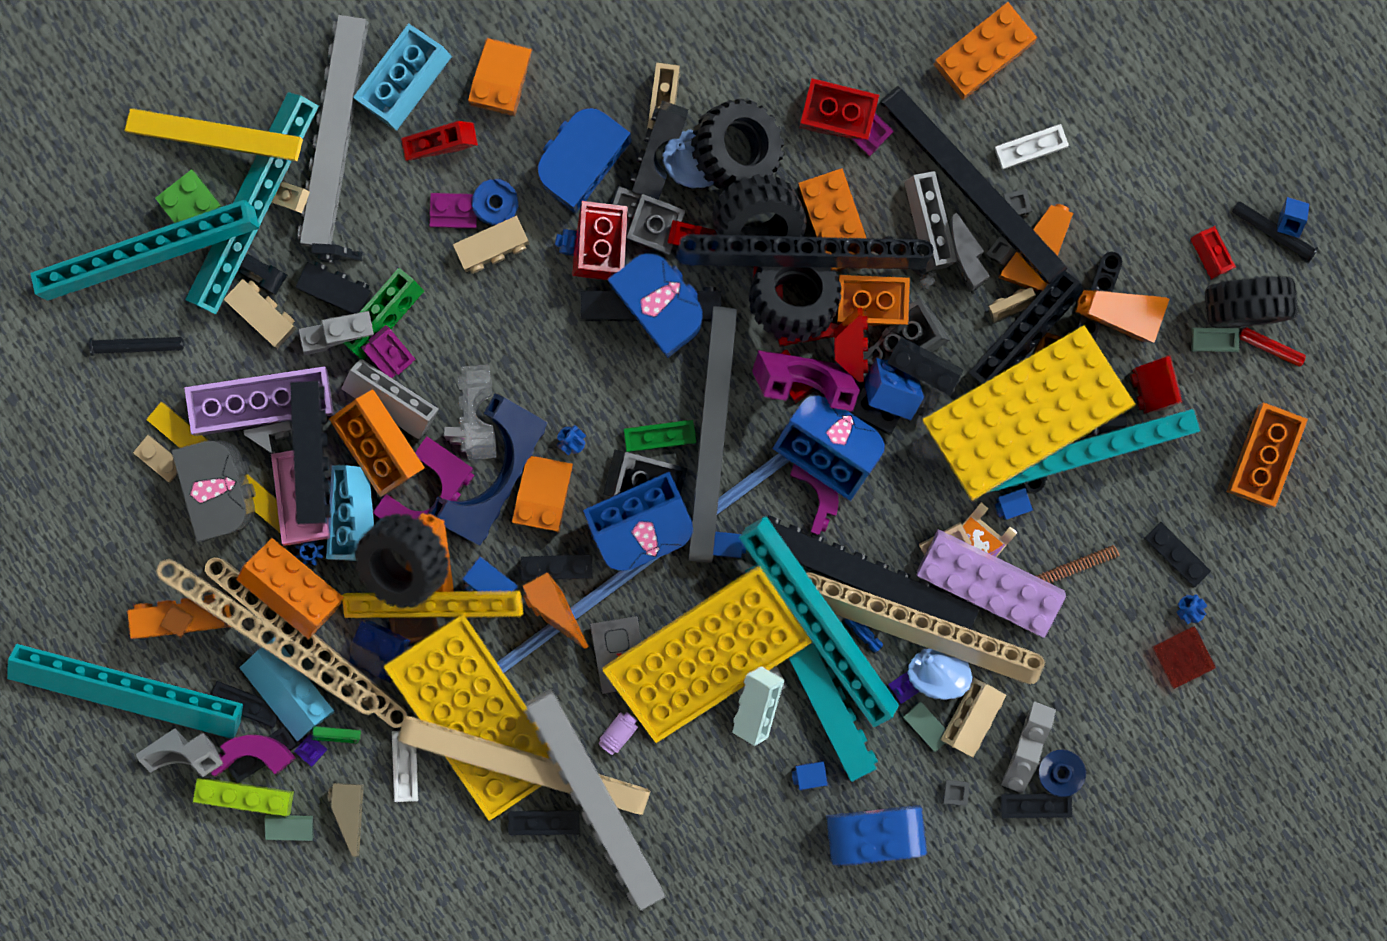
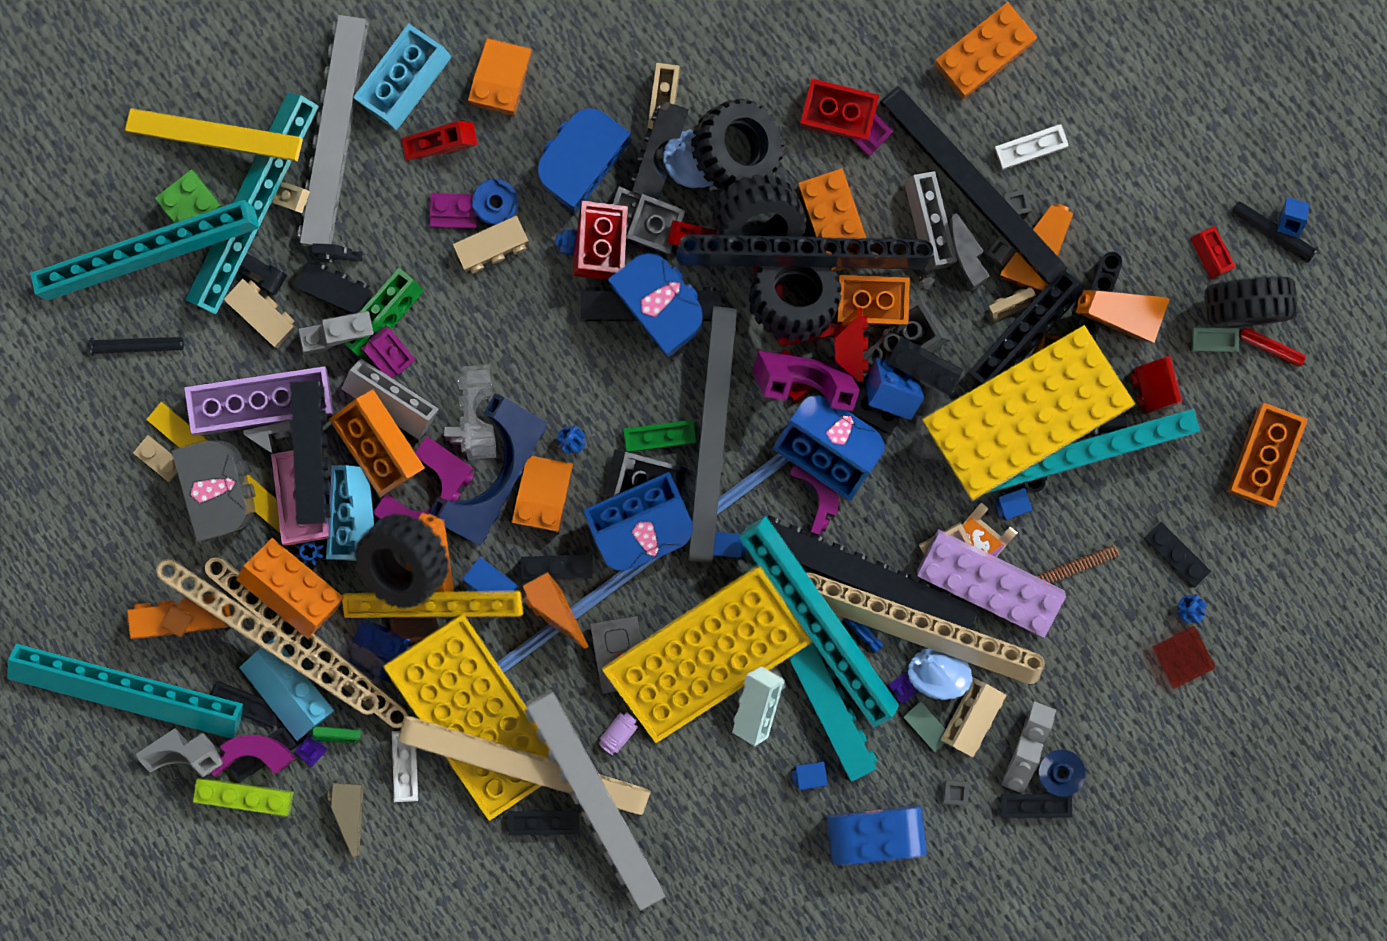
sand green tile [265,815,314,841] -> none

